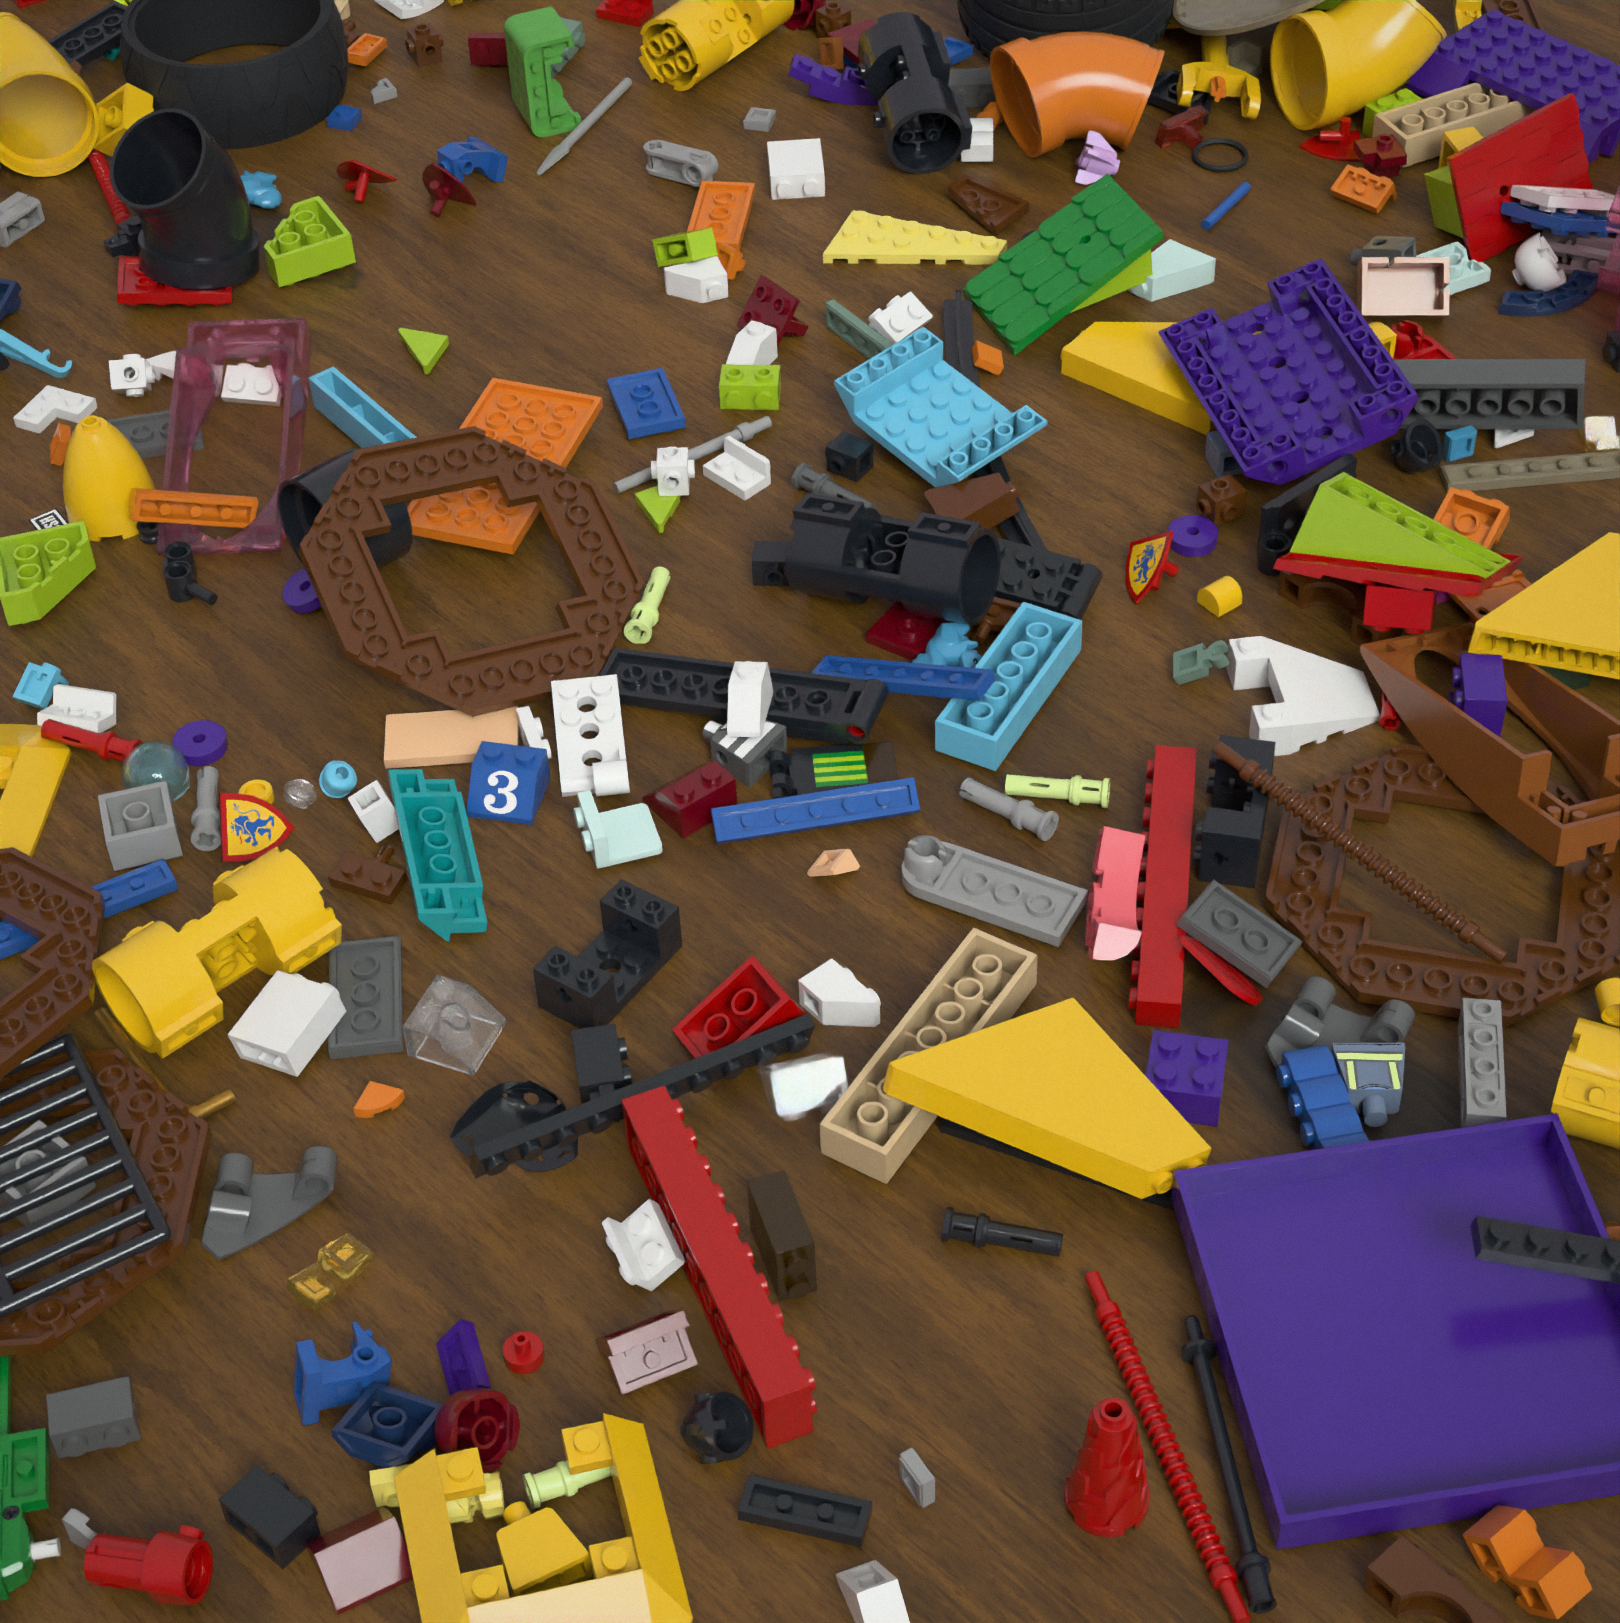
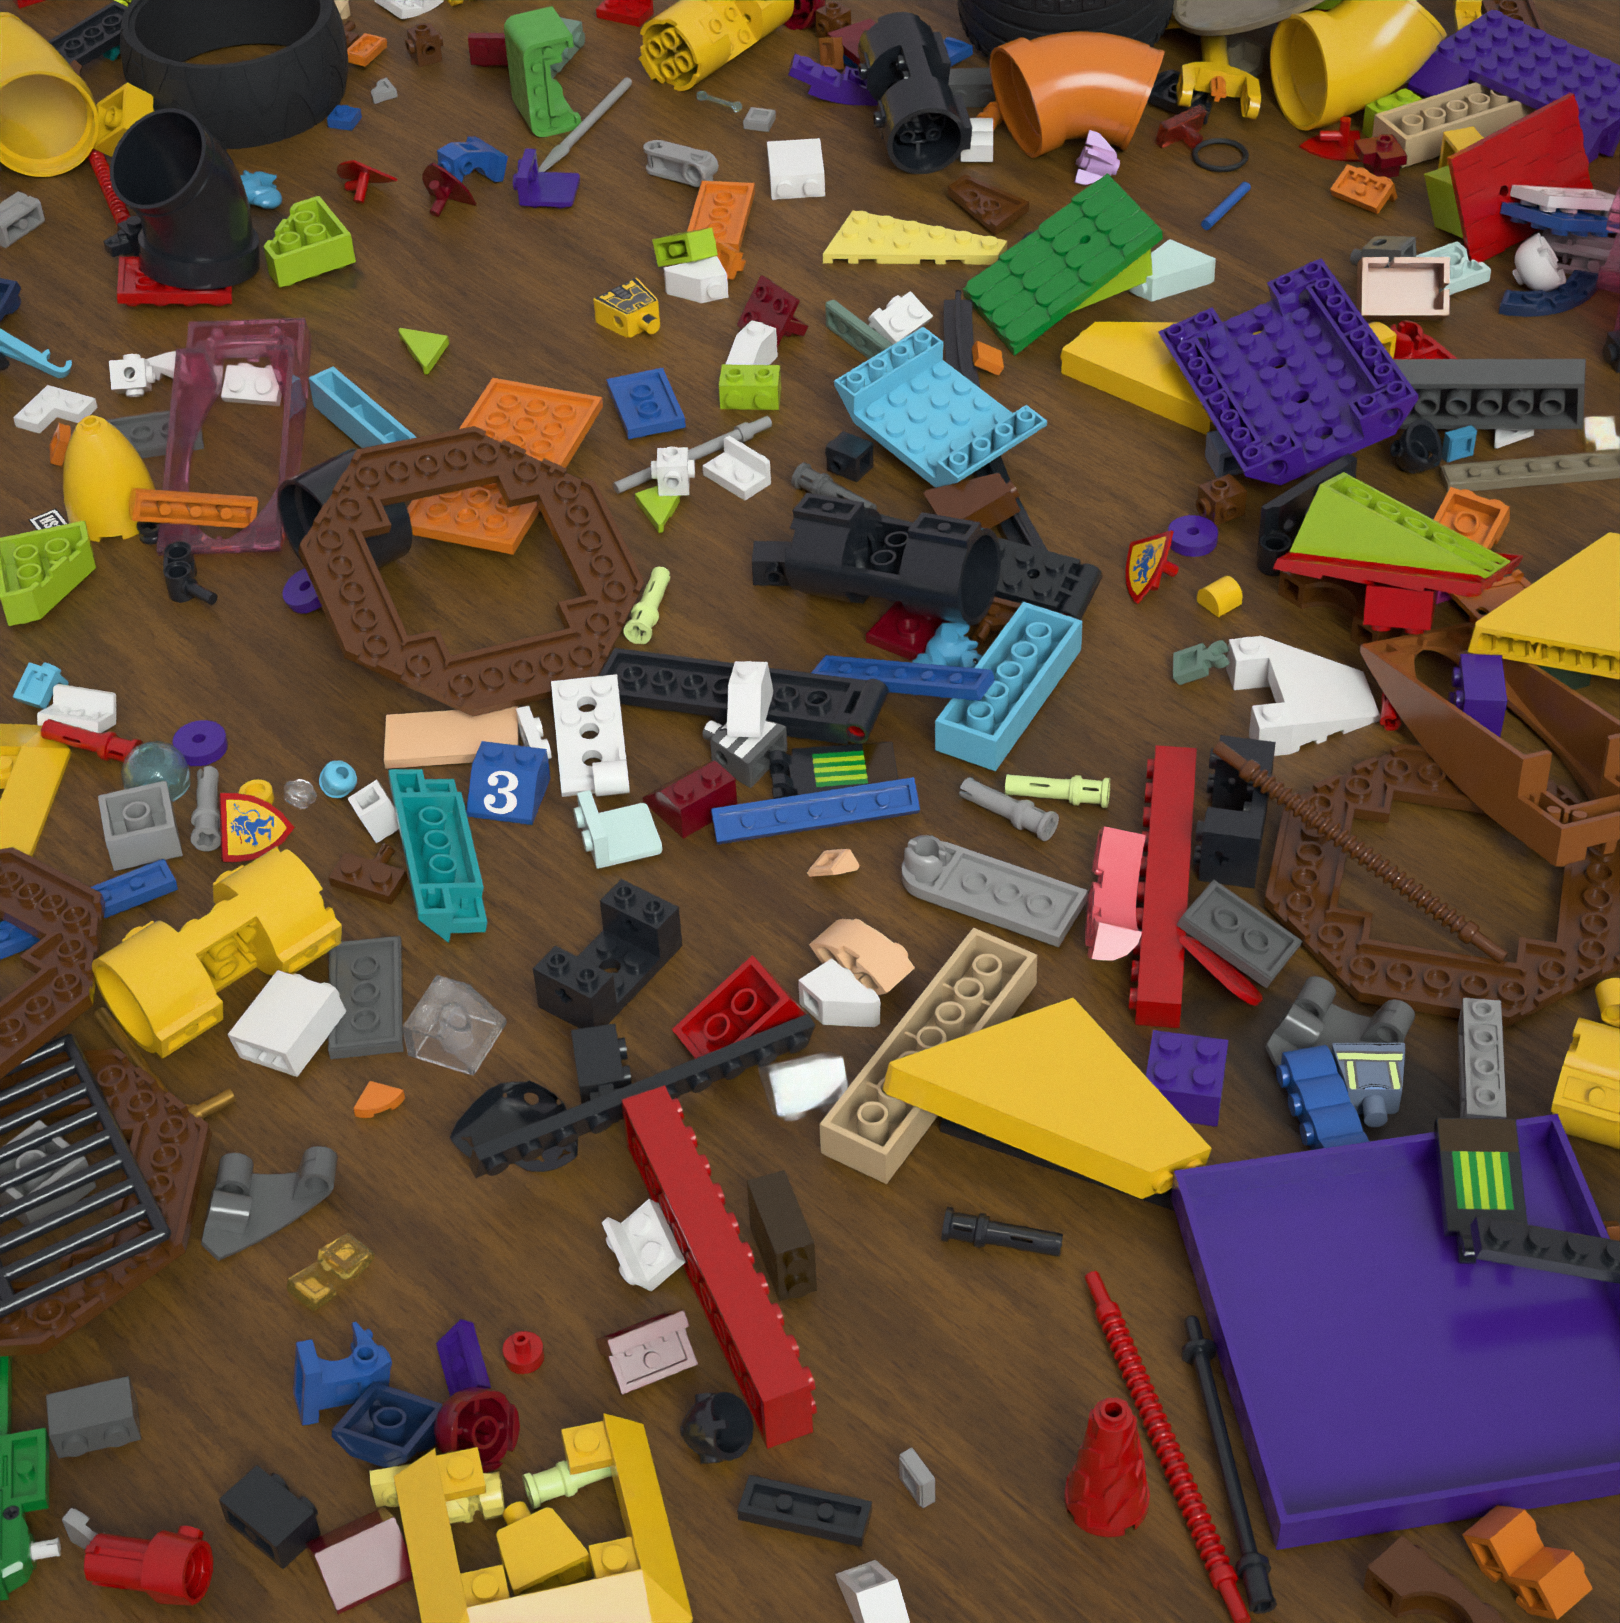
none -> dark purple bracket [513,148,580,208]
none -> yellow torso [593,278,660,338]
none -> clear light blue hinge [697,91,742,112]
none -> light nougat brick [809,919,915,995]
none -> tile [1434,1118,1528,1264]

